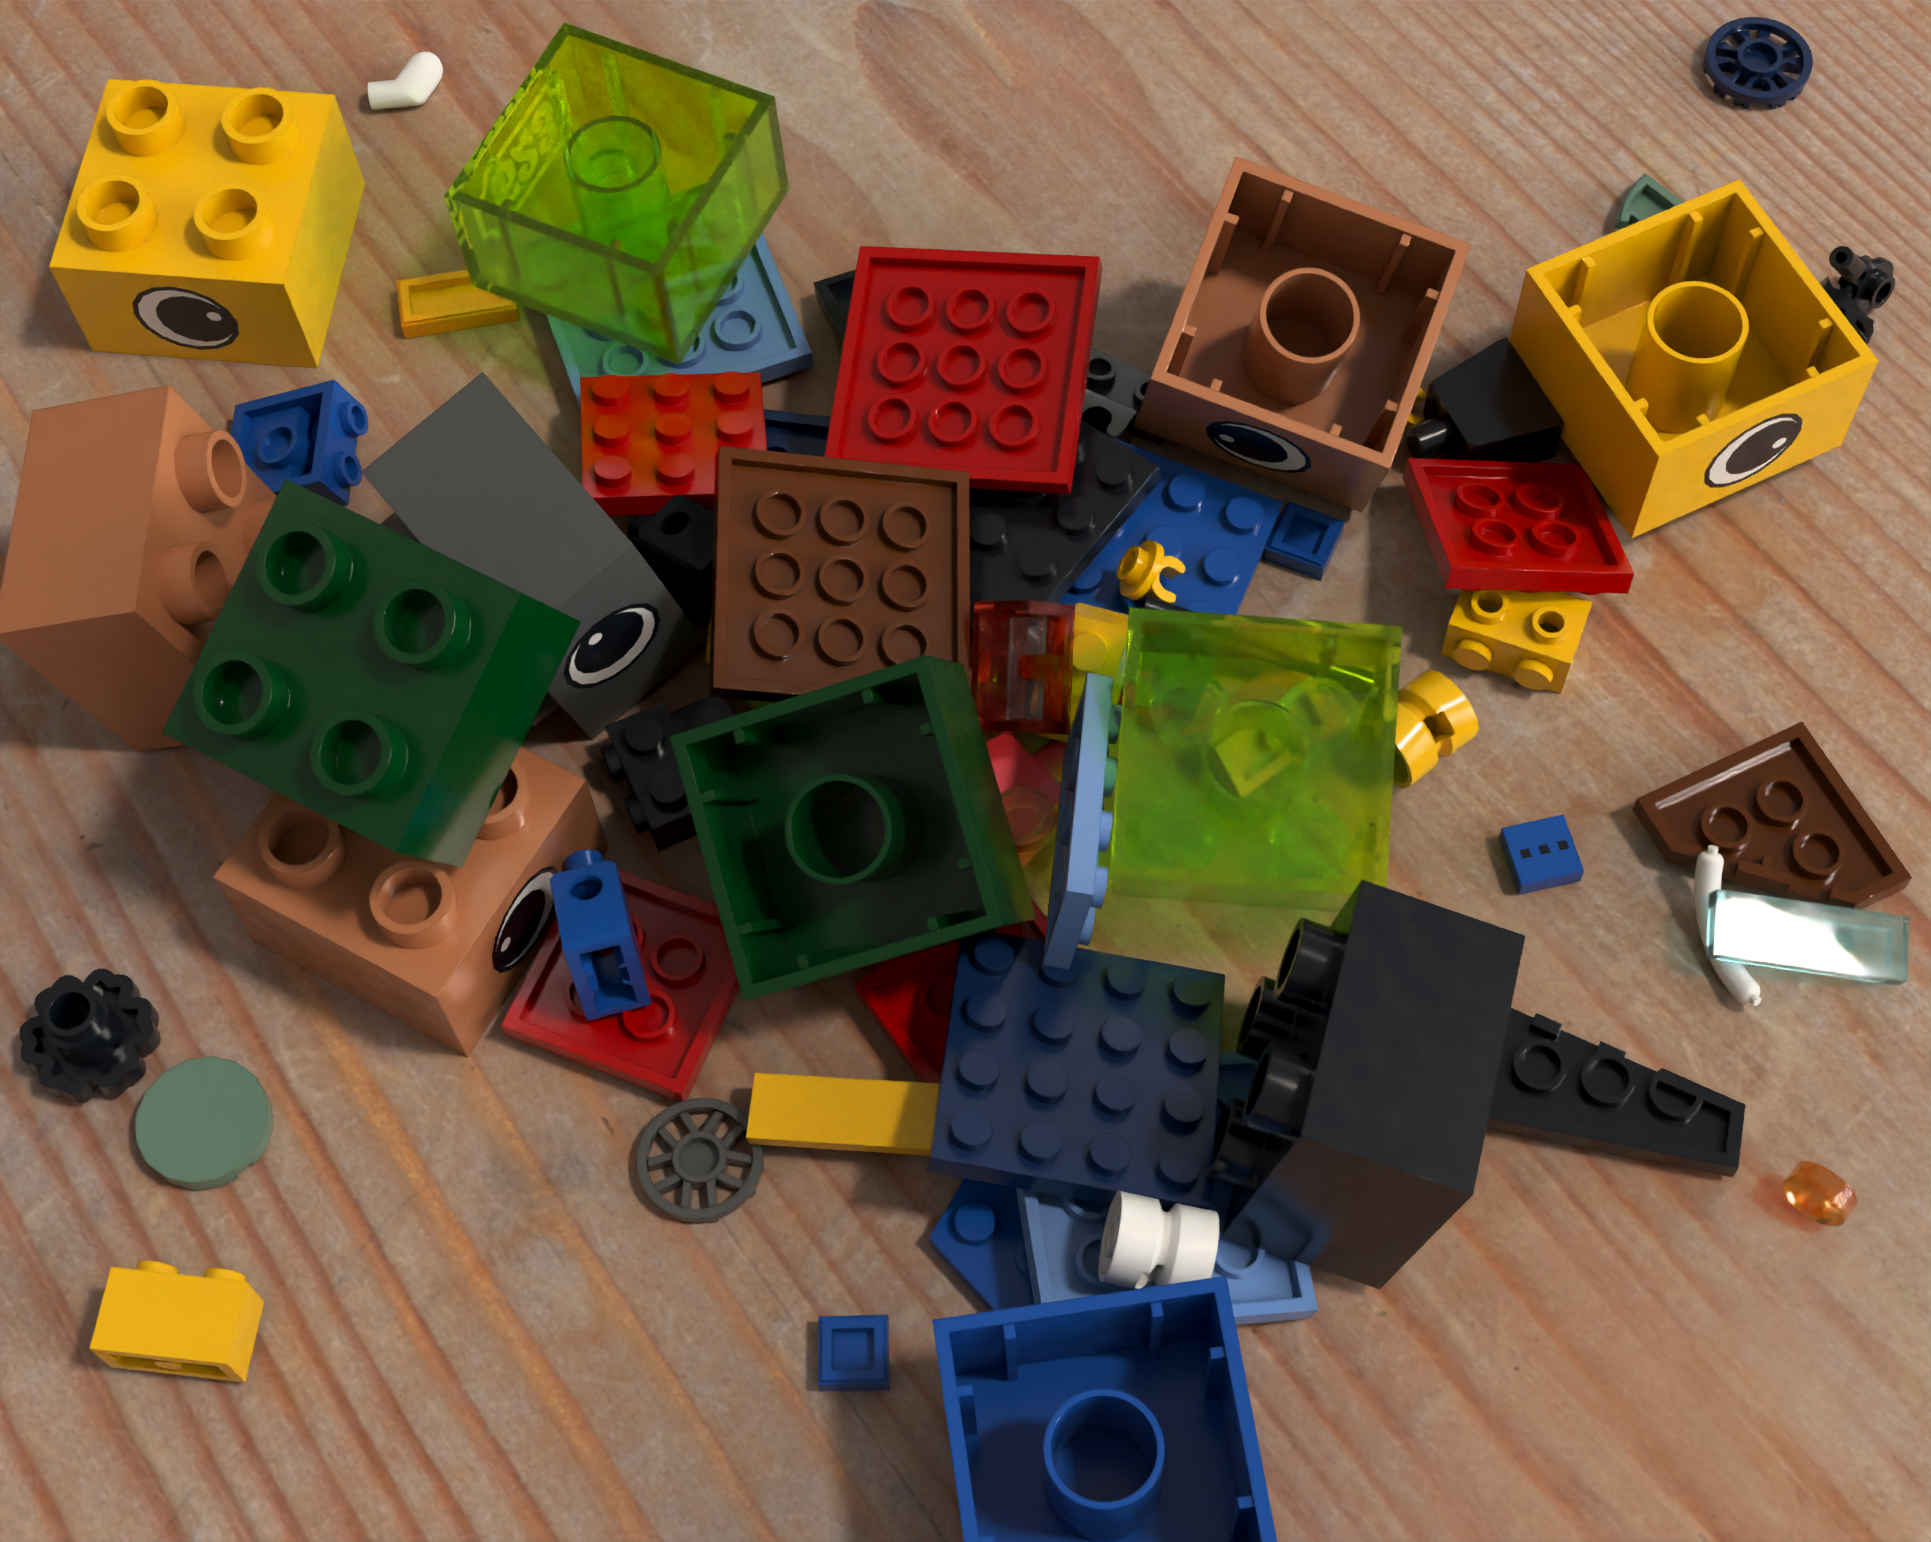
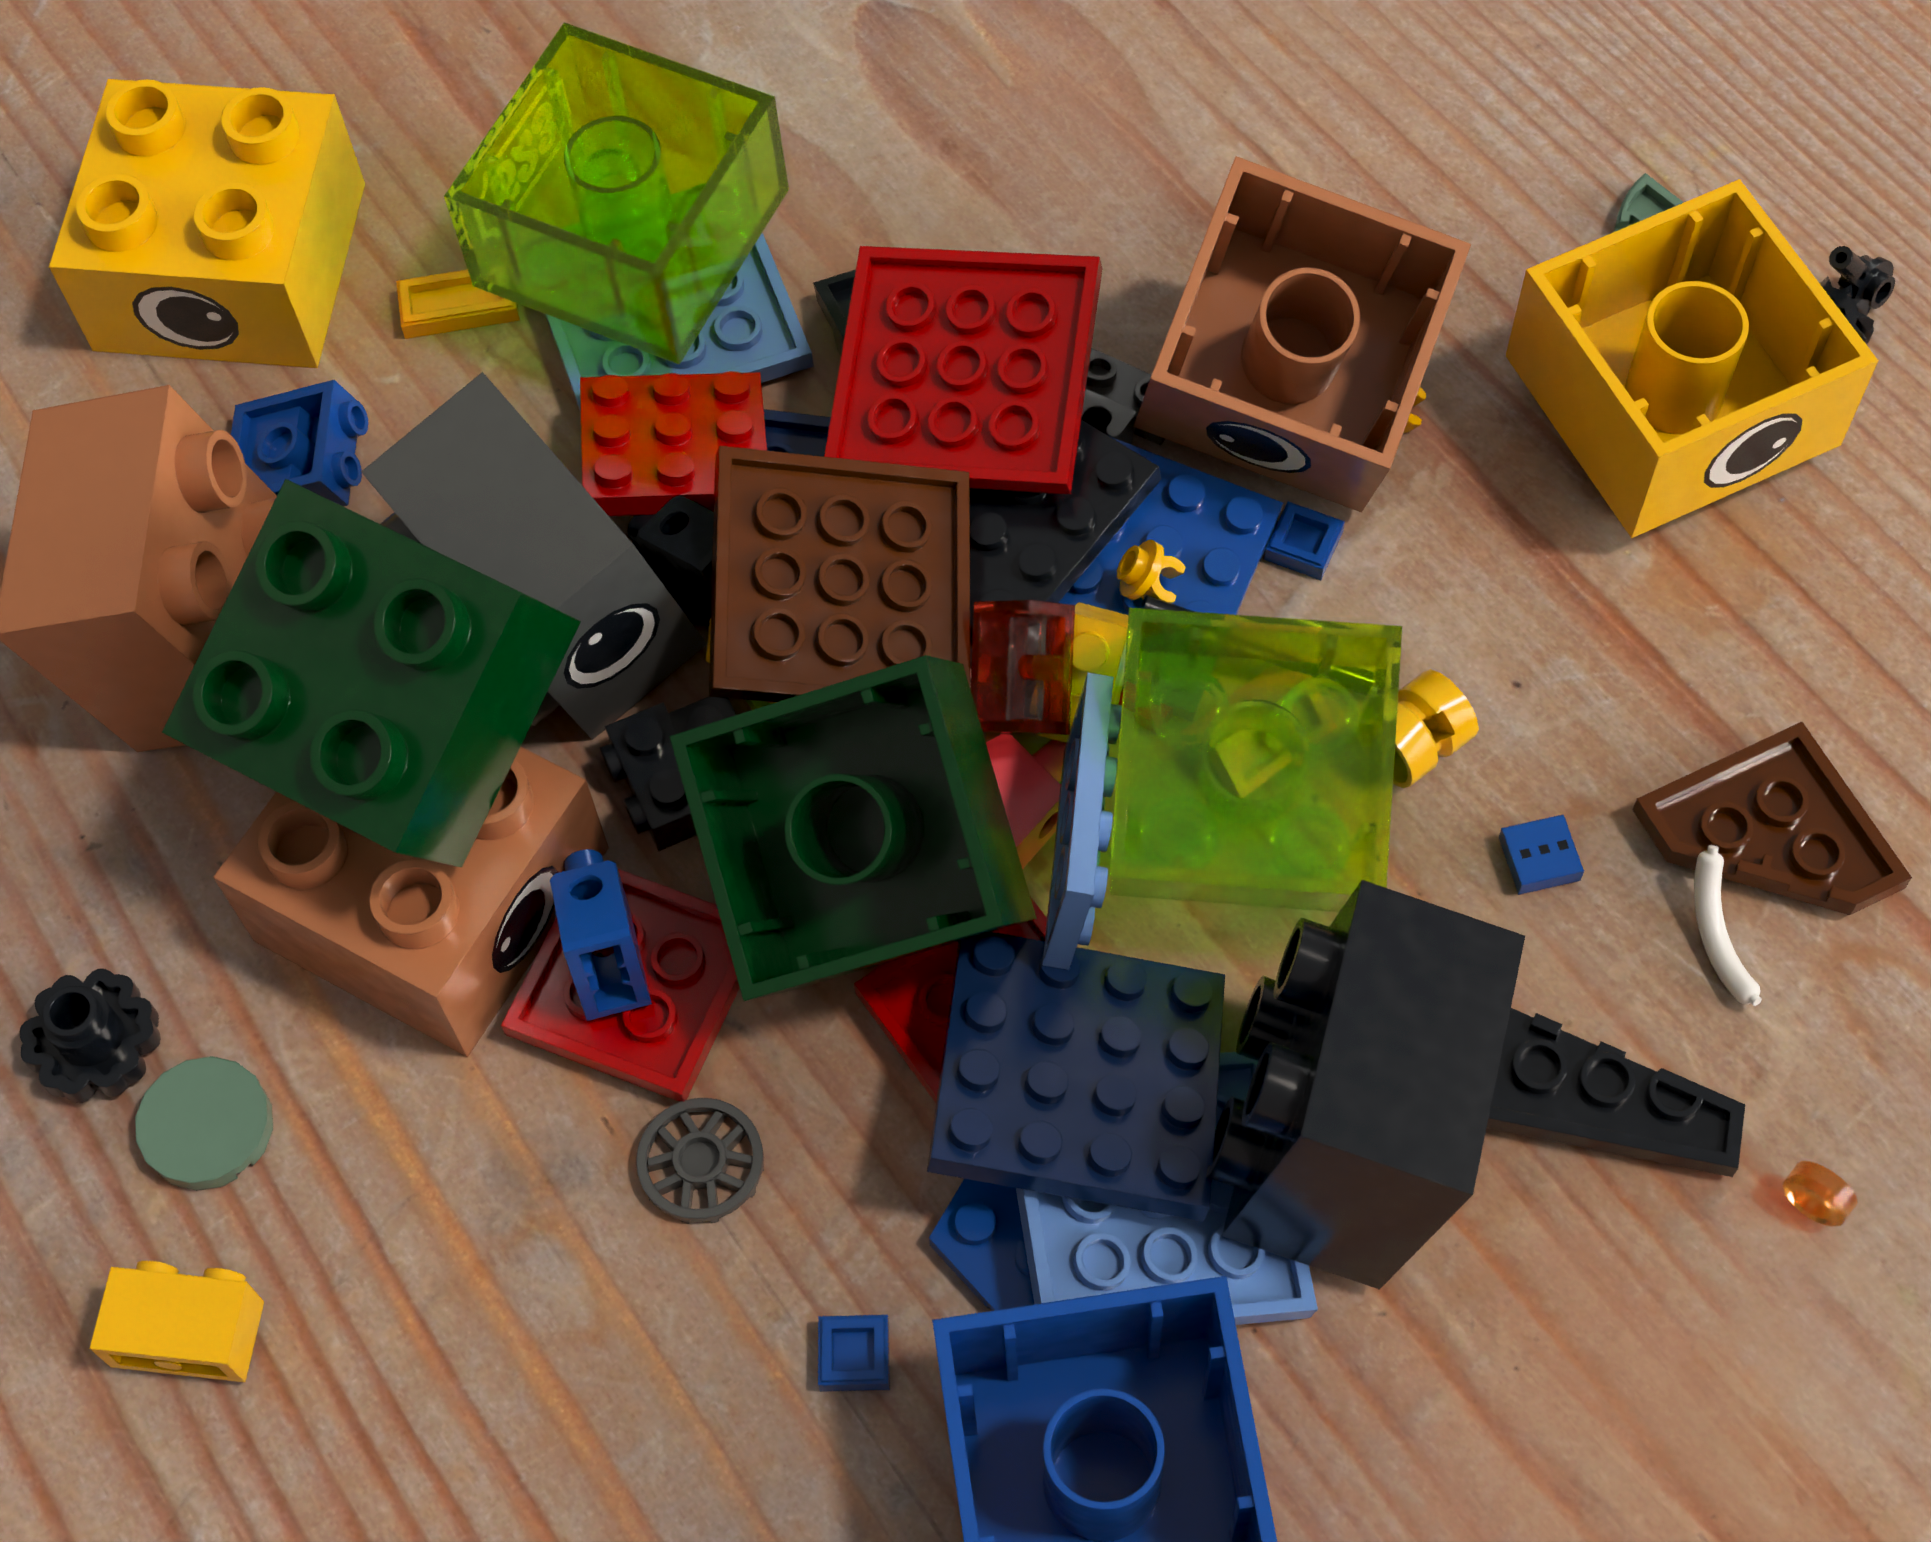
white arm [368,51,443,110] -> none
yellow tile [746,1073,939,1156] -> none
clear orange tile [1001,786,1055,855] -> none
white wheel [1098,1191,1219,1289] -> none
red plate [1402,458,1635,595] -> none
black torso [1405,337,1564,463] -> none
yellow brick [1441,589,1593,694] -> none
dark blue wheel [1703,17,1813,110] -> none
clear light blue tile [1706,889,1909,986] -> none

